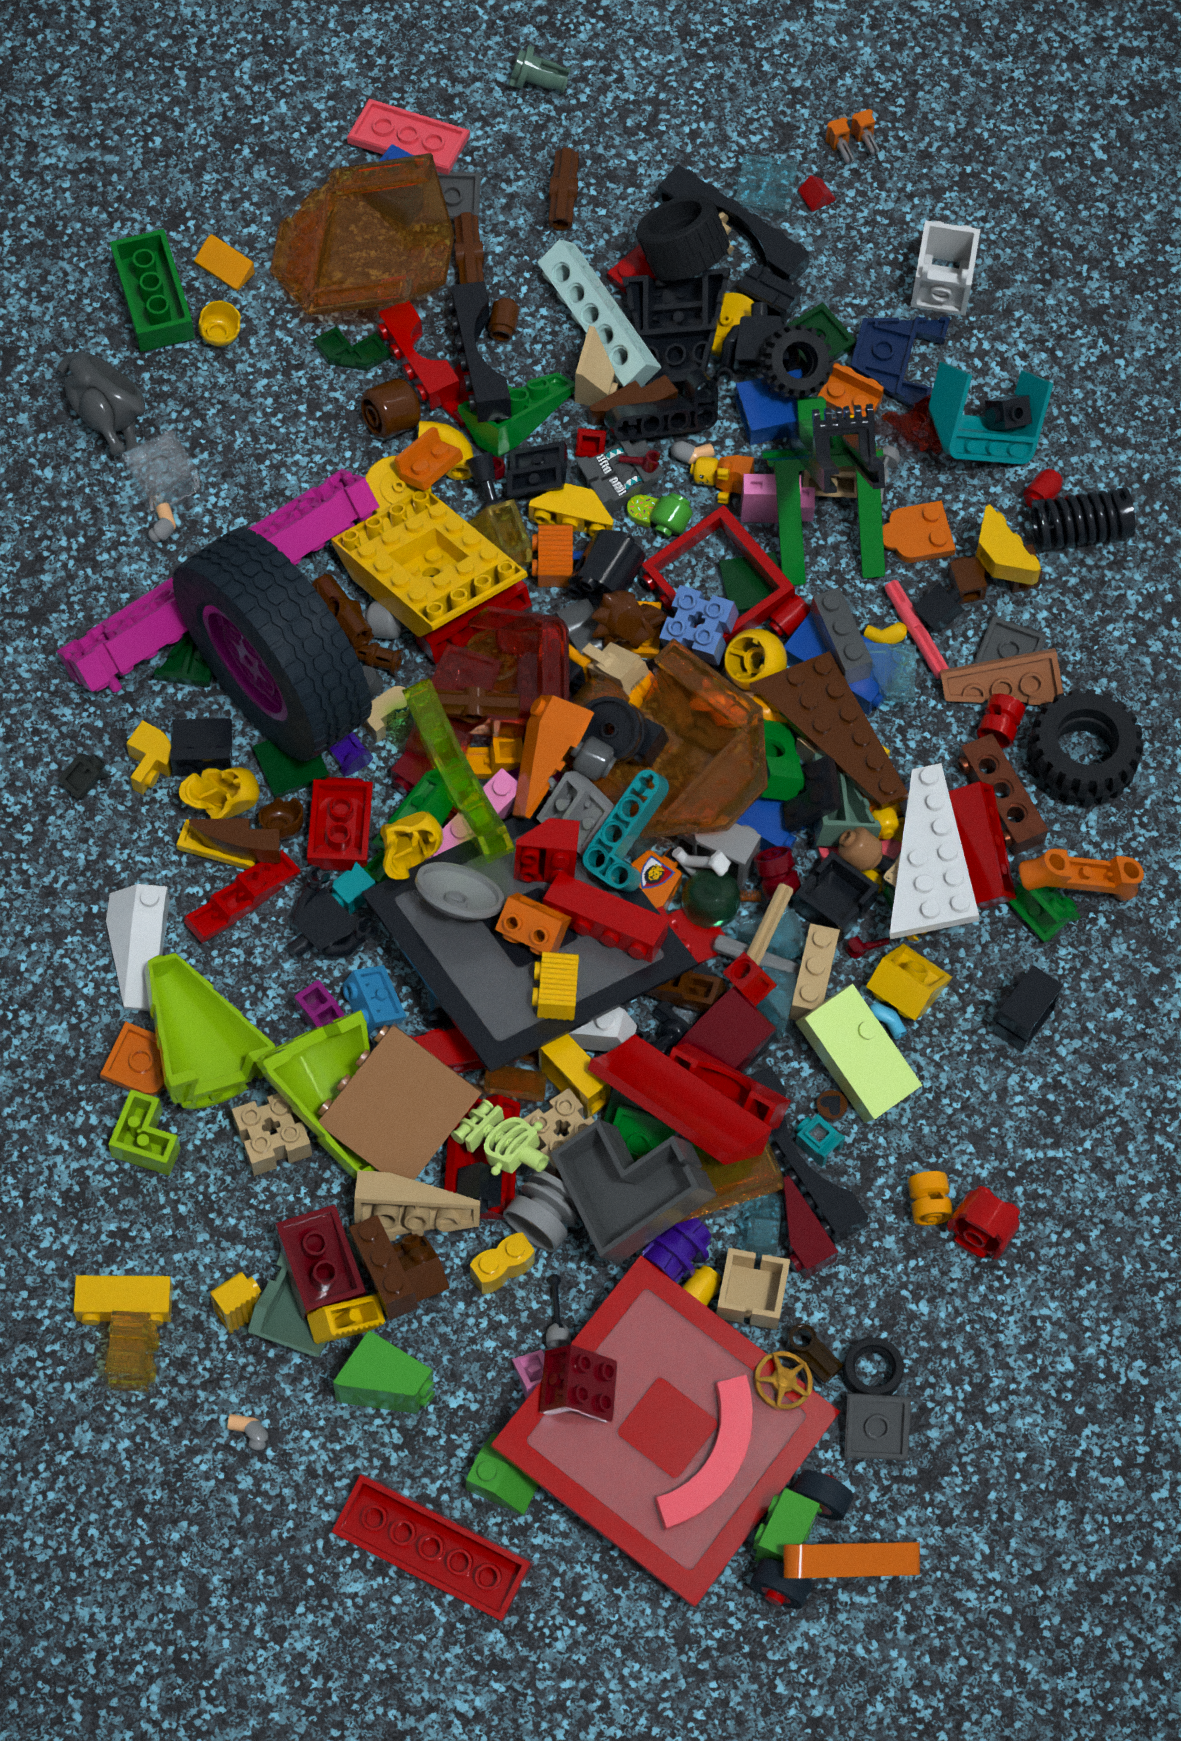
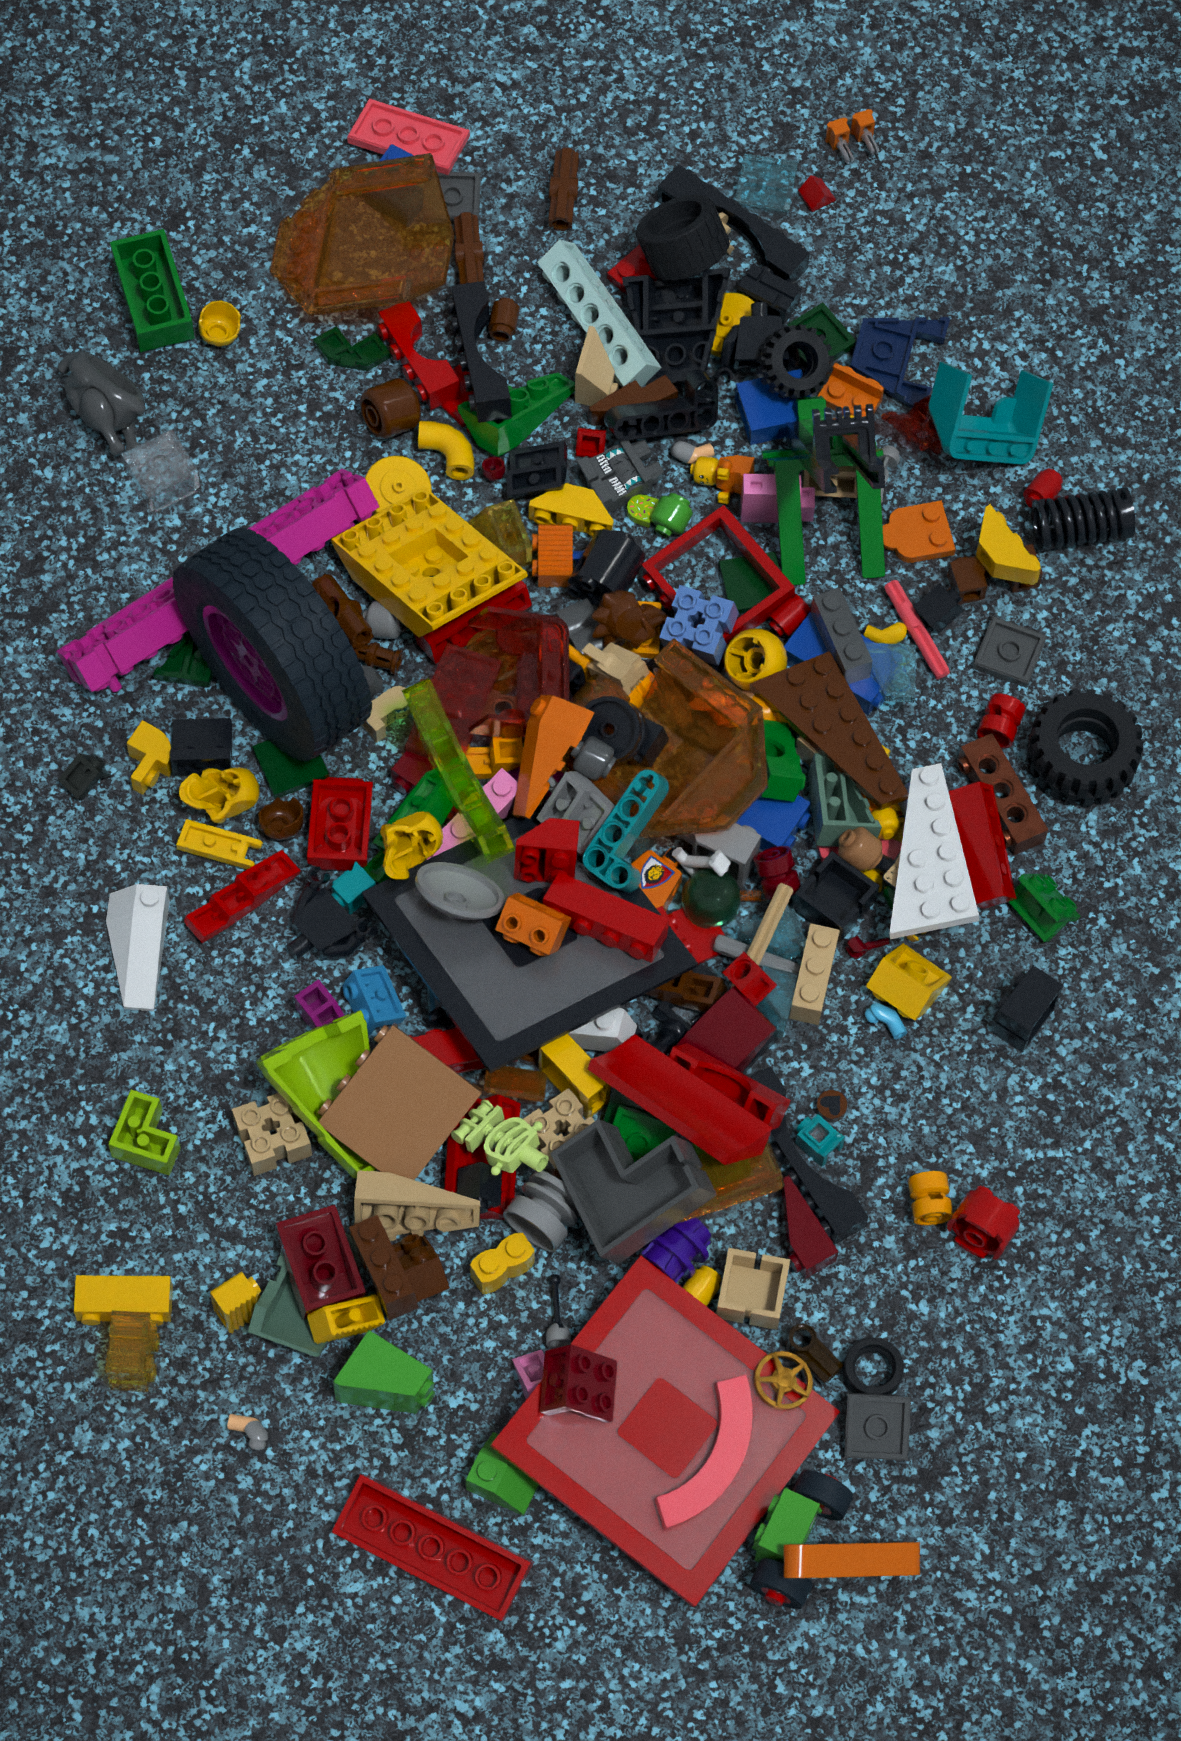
orange plate [100,1021,168,1096] -> none
lime cone [145,953,275,1109] -> none
light grey arm [148,503,176,543] -> none
reddish brown slope [189,818,281,863] -> none
light orange slope [194,234,255,292] -> none
dark purple tile [327,732,374,777] -> none
orange bracket [394,427,463,491] -> none
reddish brown piece [429,686,521,724] -> none
black piece [465,452,509,516] -> none
sand green piece [509,45,571,94] -> none
yellow brick [532,952,579,1021] -> none
dark red hand [619,450,661,473] -> none
clear light blue slope [745,1191,782,1256] -> none
black plate [783,755,841,832] -> none
yellowish green brick [795,984,922,1123] -> none
white container [910,220,981,316] -> none
nougat wing [940,648,1063,705] -> none
black brick [985,394,1032,430] -> none
orange plate [1018,848,1144,901] -> none

